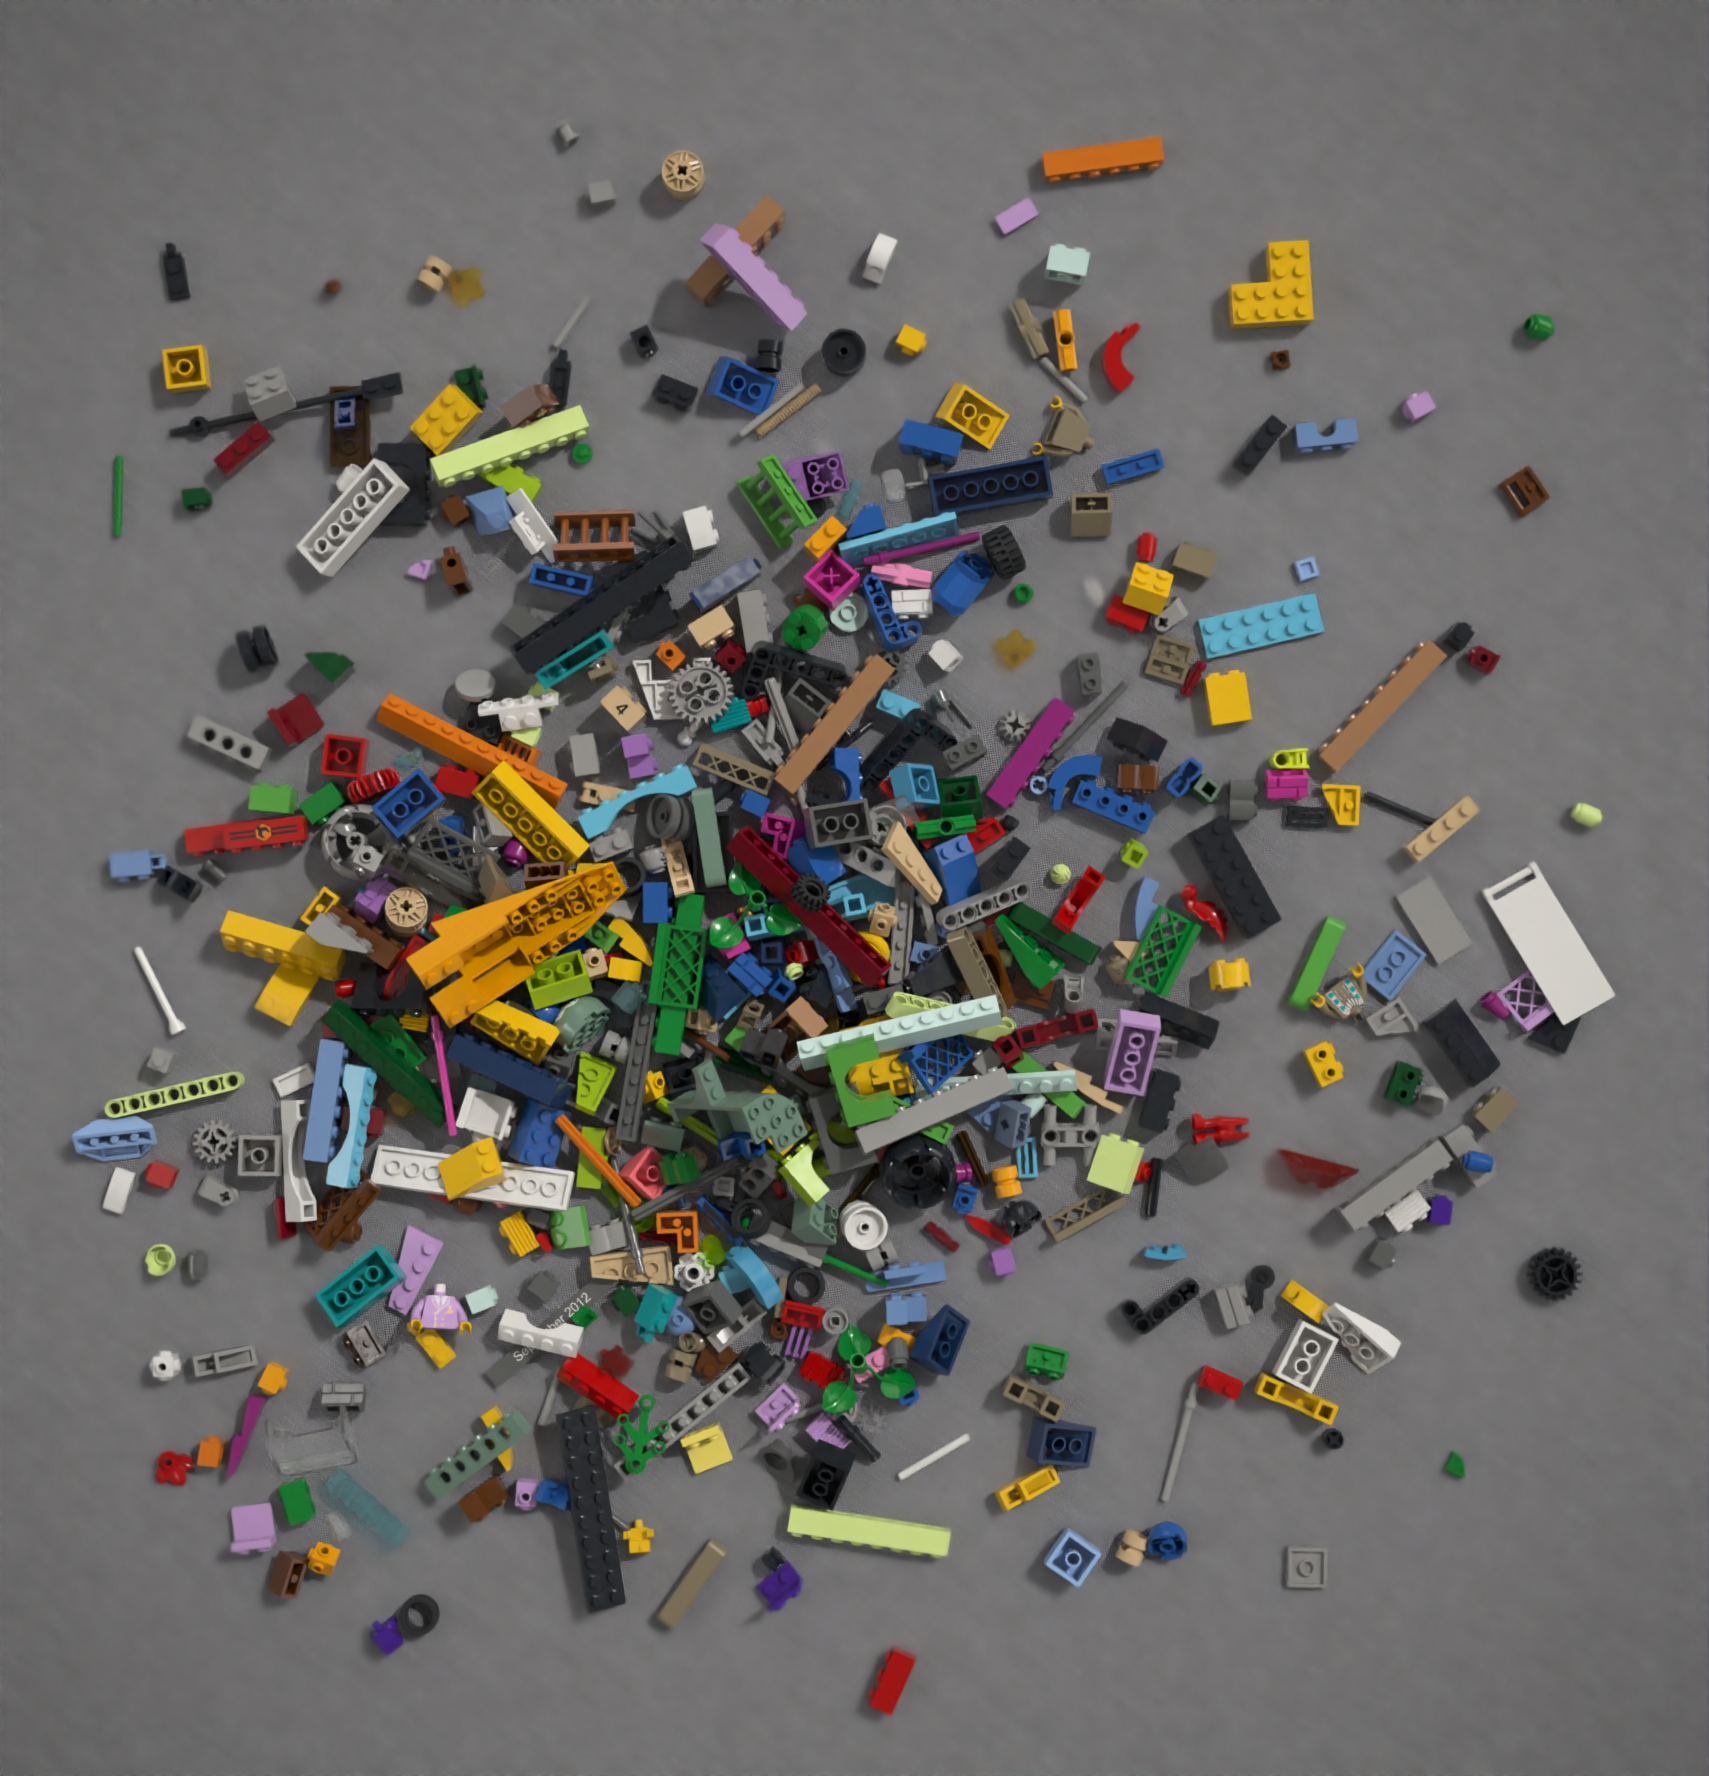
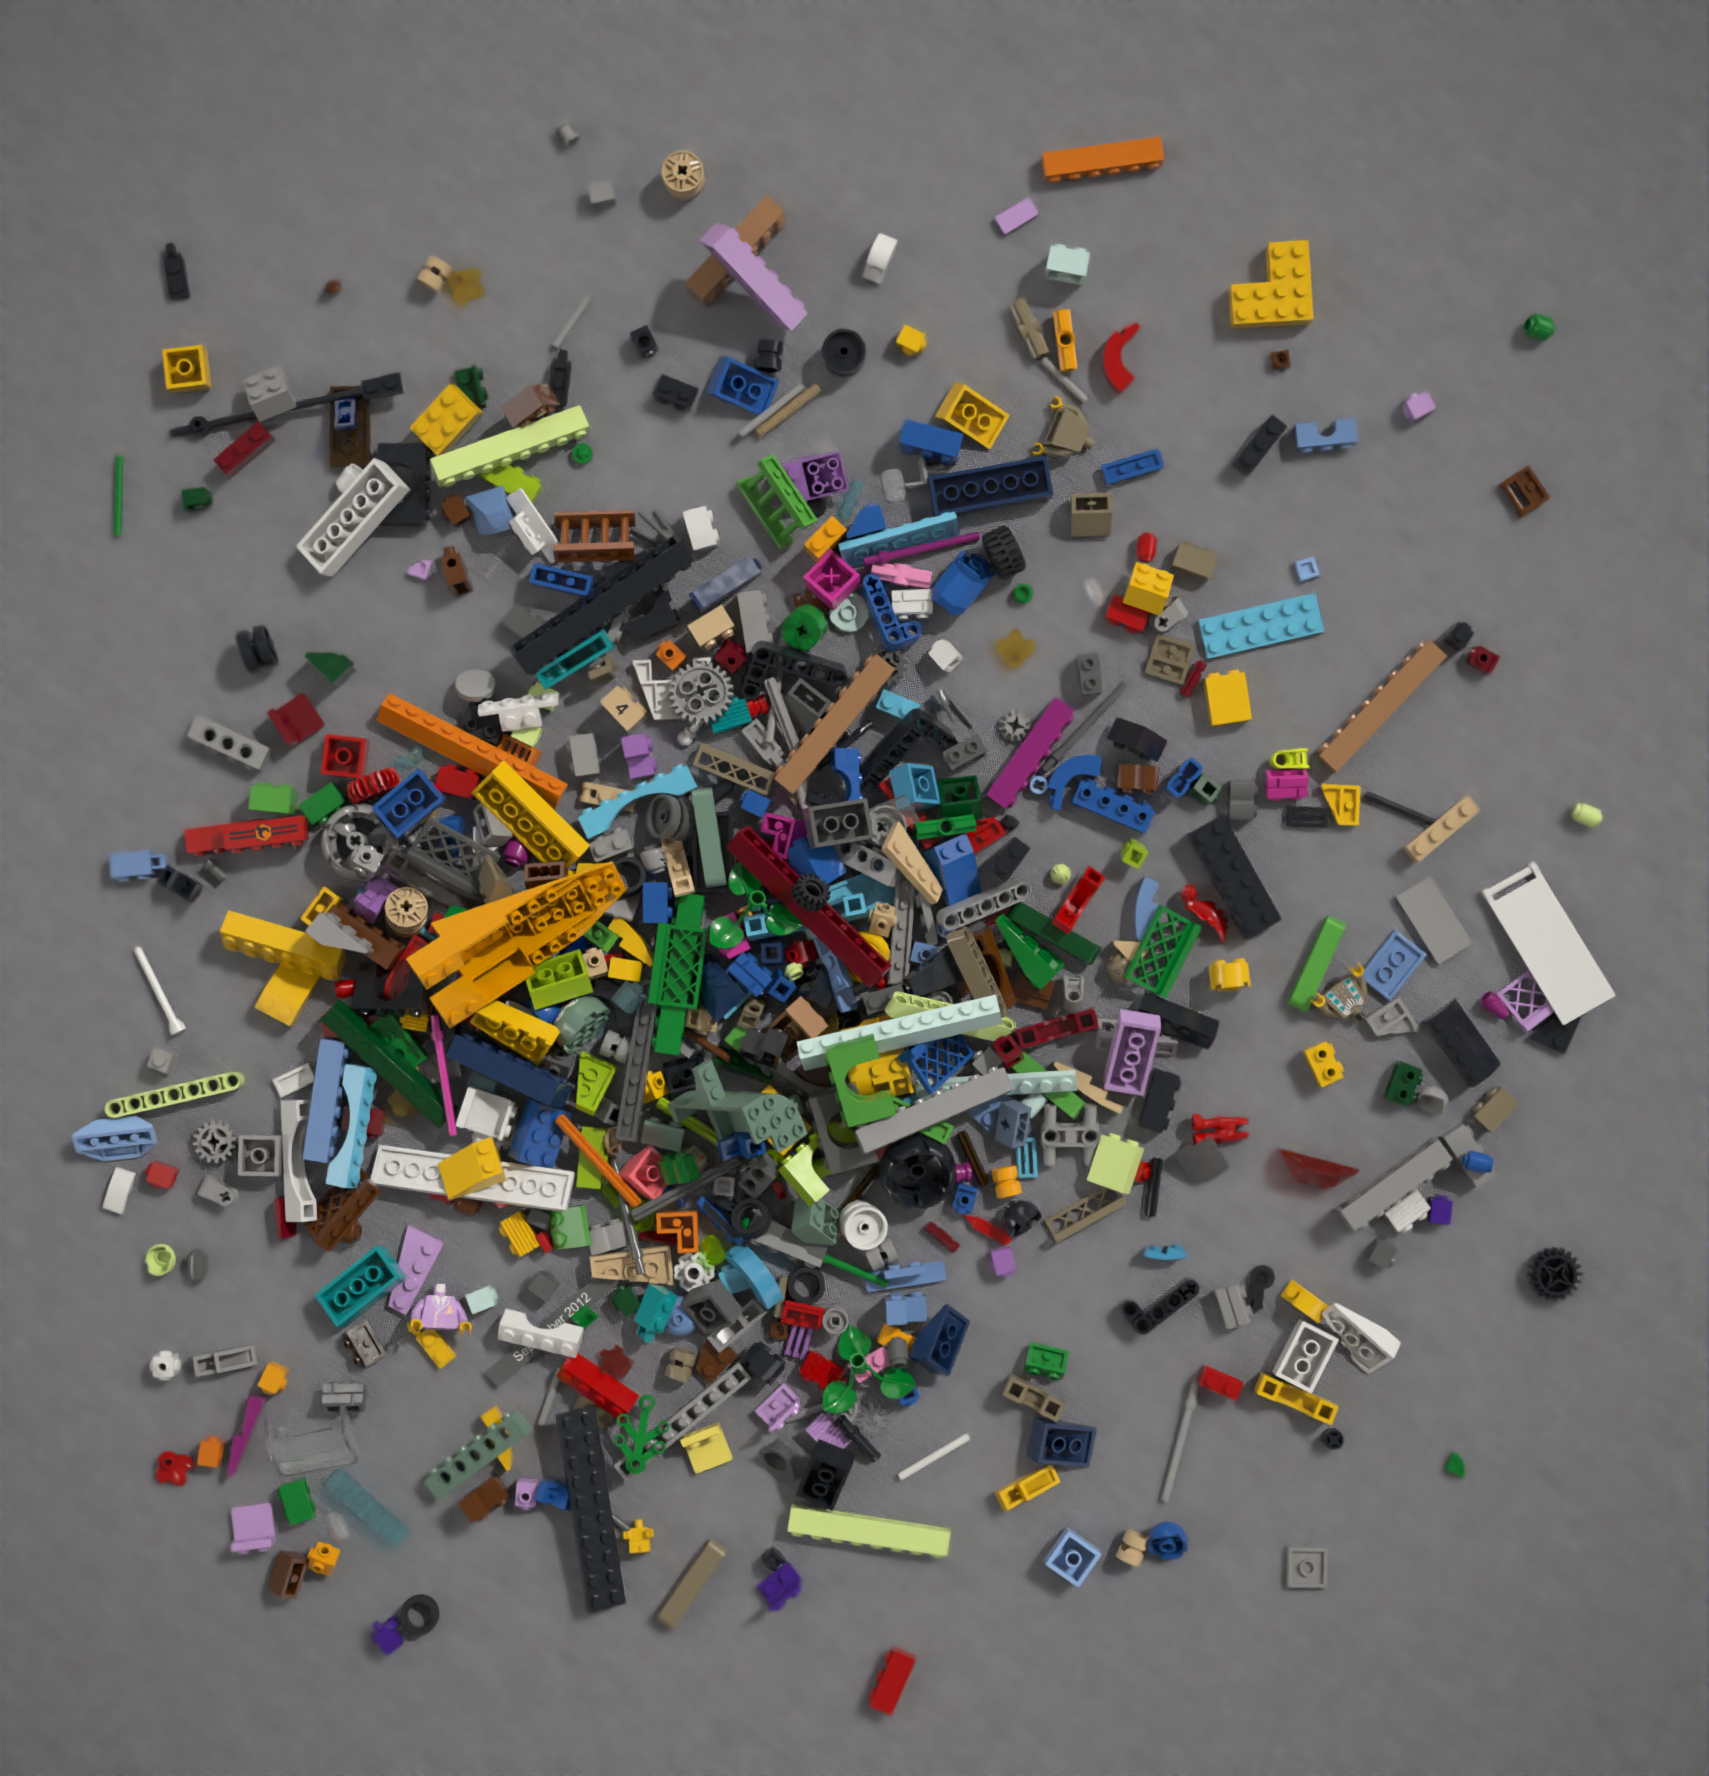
dark tan wheel [679,1332,706,1353] -> none

